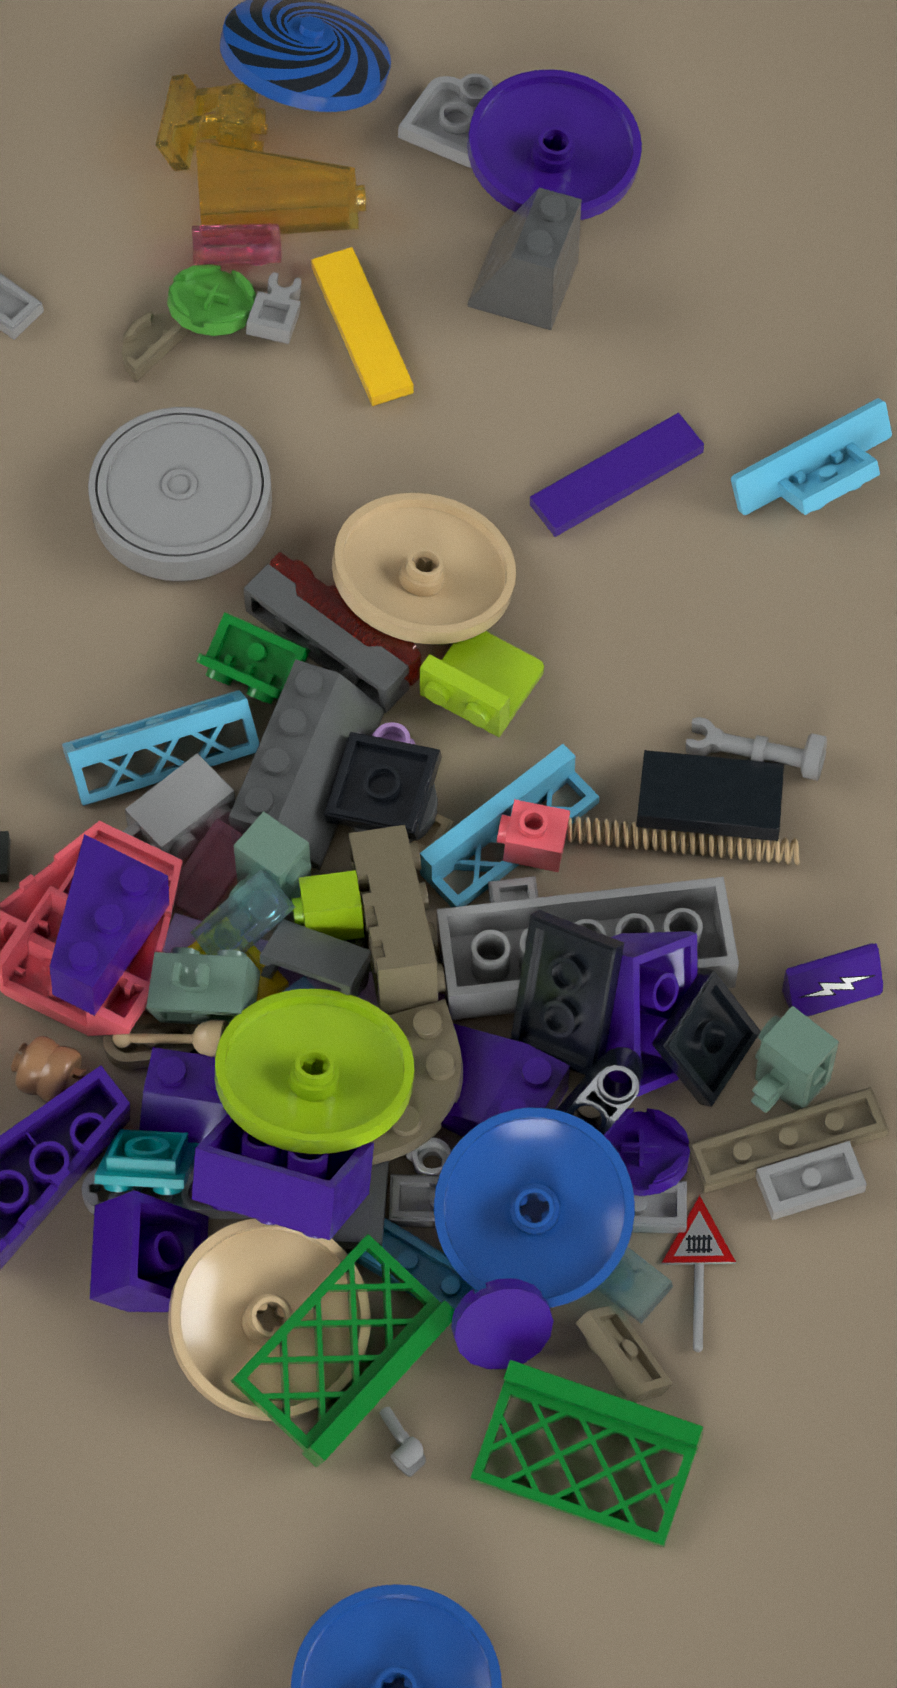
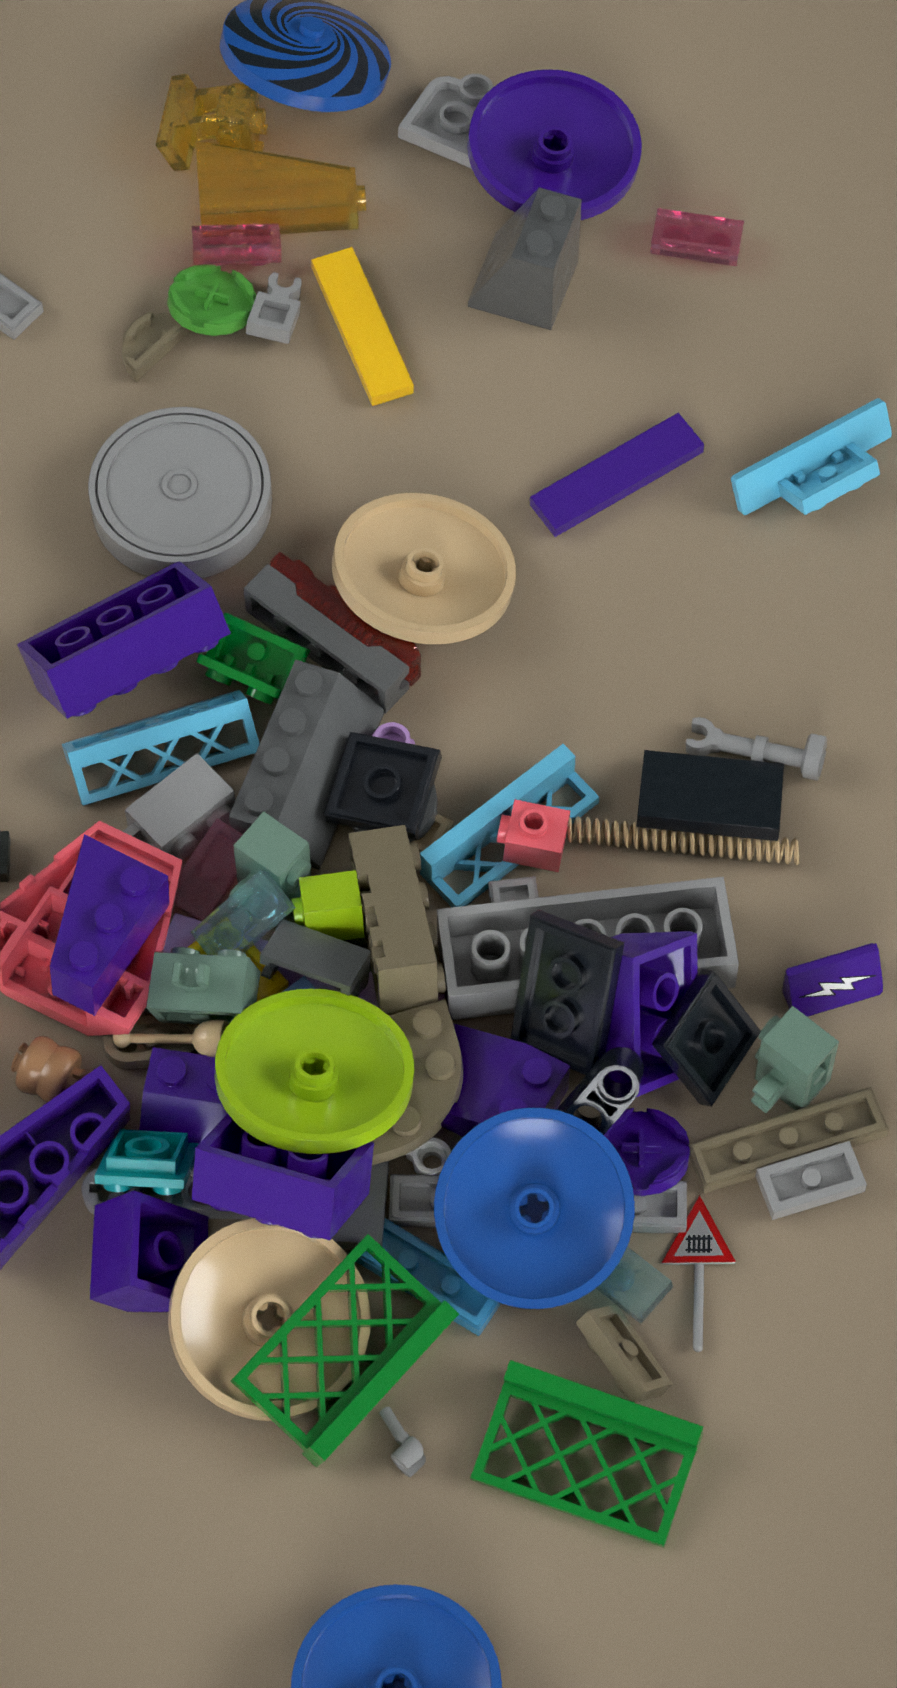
lime bracket [420,631,544,737] -> none
dark purple tile [451,1278,553,1369] -> none
none -> dark purple brick [17,561,231,719]
none -> clear pink plate [650,208,744,266]

